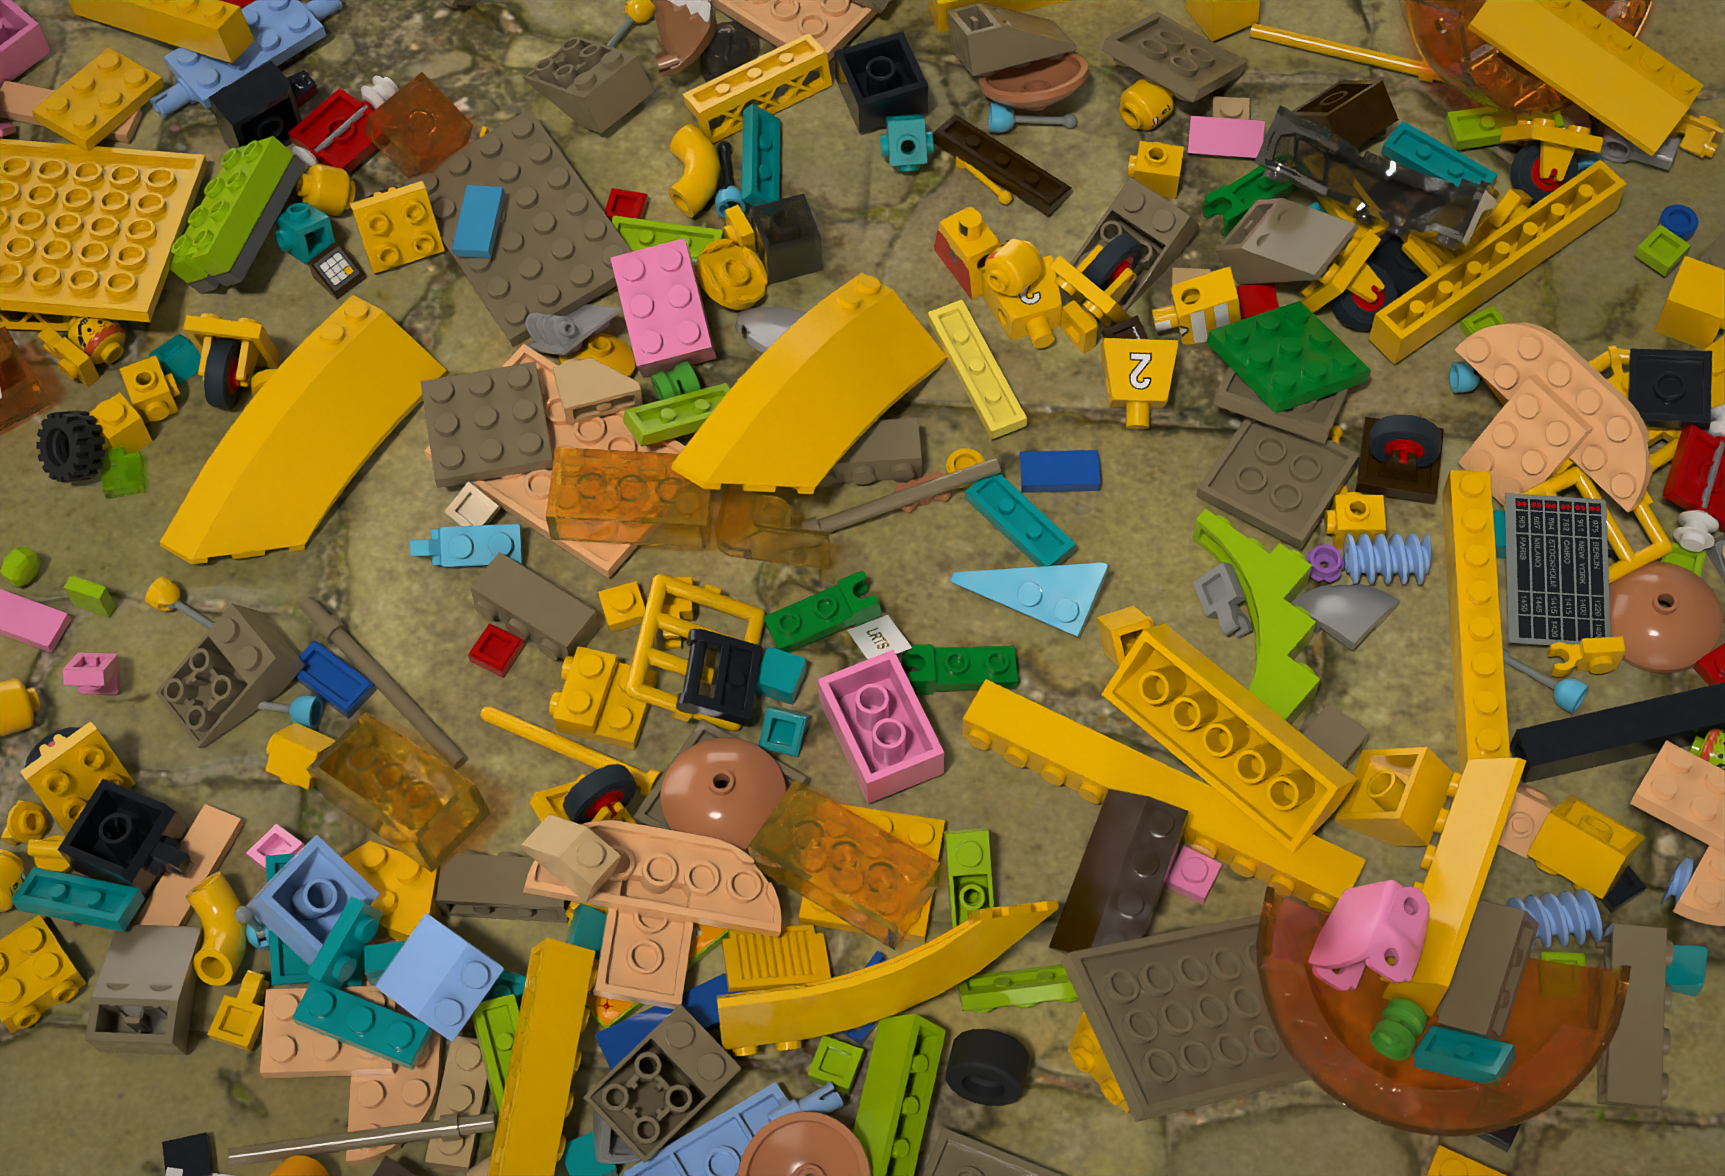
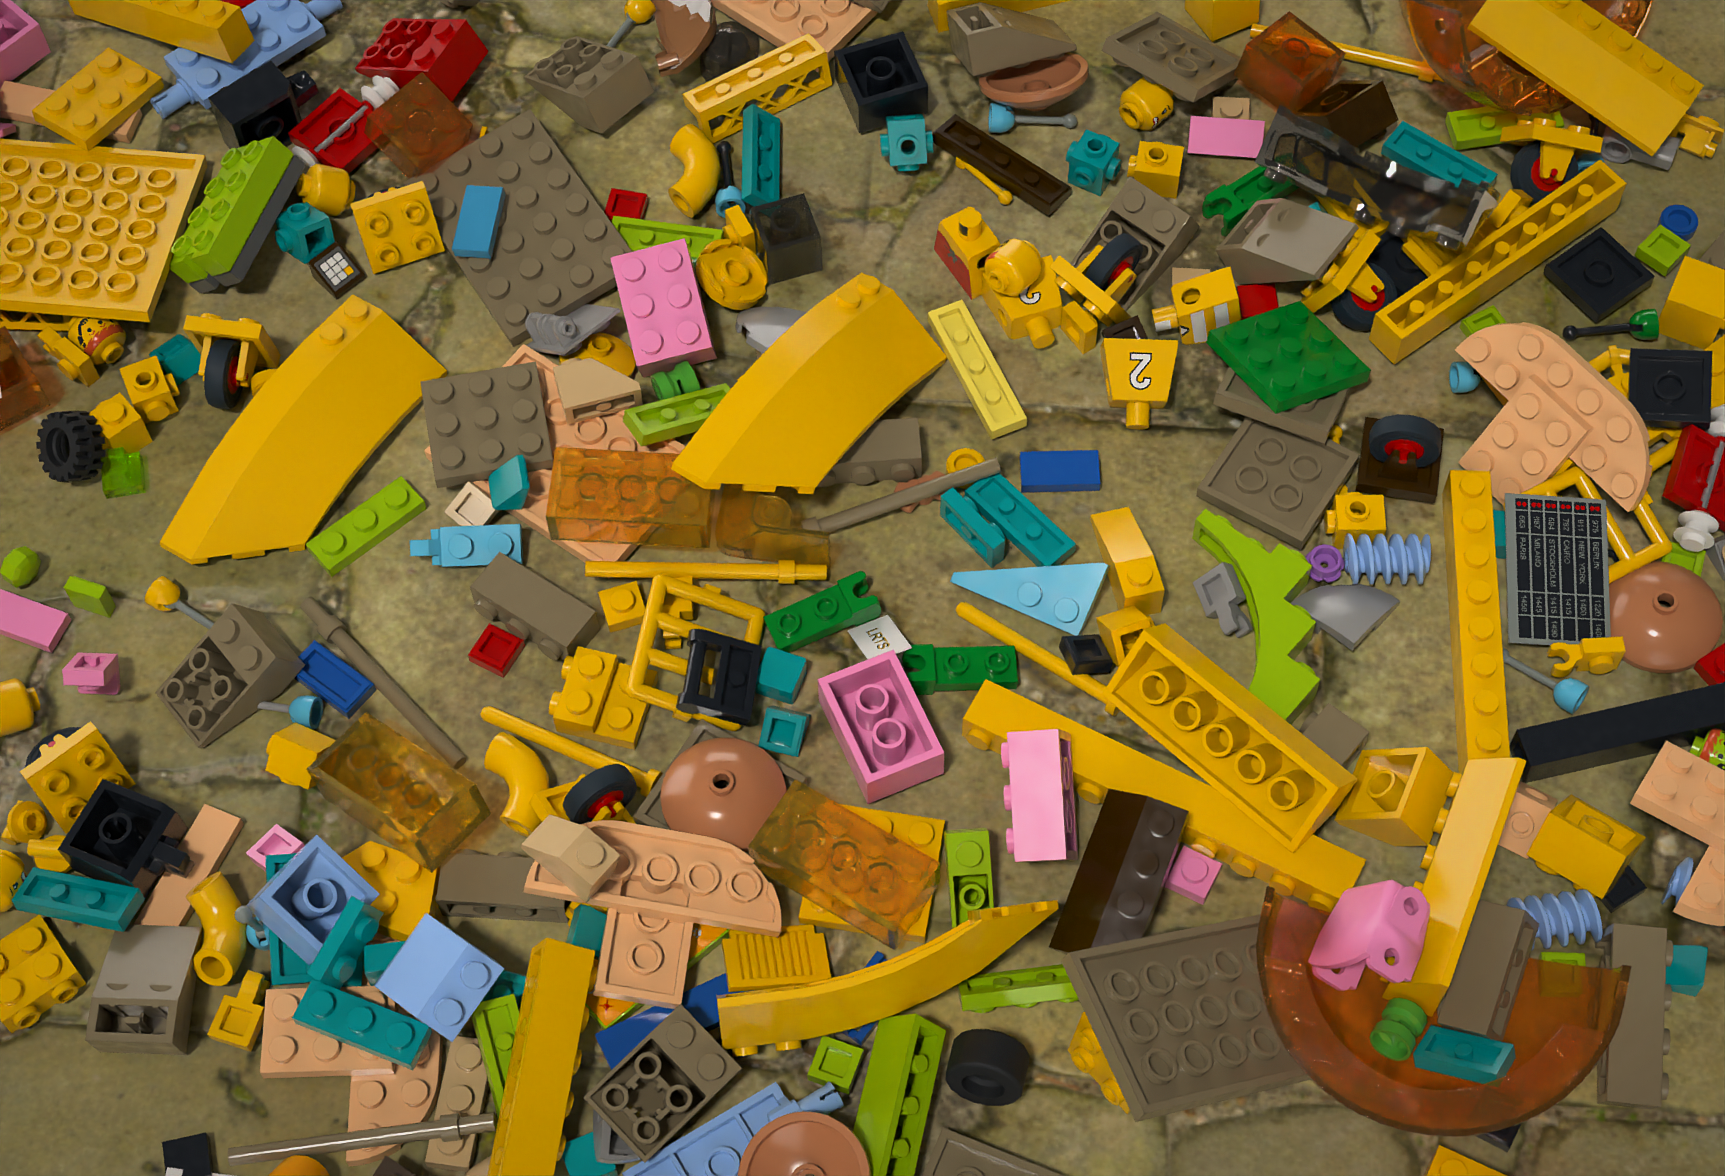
none -> lime plate [306,476,427,577]
none -> red slope [355,18,489,103]
none -> yellow cylinder [484,732,550,837]
none -> teal slope [488,455,530,510]
none -> yellow bar [585,560,827,584]
none -> teal plate [940,487,1005,568]
none -> yellow bar [955,602,1120,716]
none -> bright pink brick [1001,729,1078,862]
none -> black tile [1059,634,1113,675]
none -> teal brick [1066,129,1122,197]
none -> yellow slope [1090,507,1165,616]
none -> clear orange brick [1234,11,1346,117]
none -> black plate [1543,227,1655,323]
none -> hinge [1562,309,1659,341]

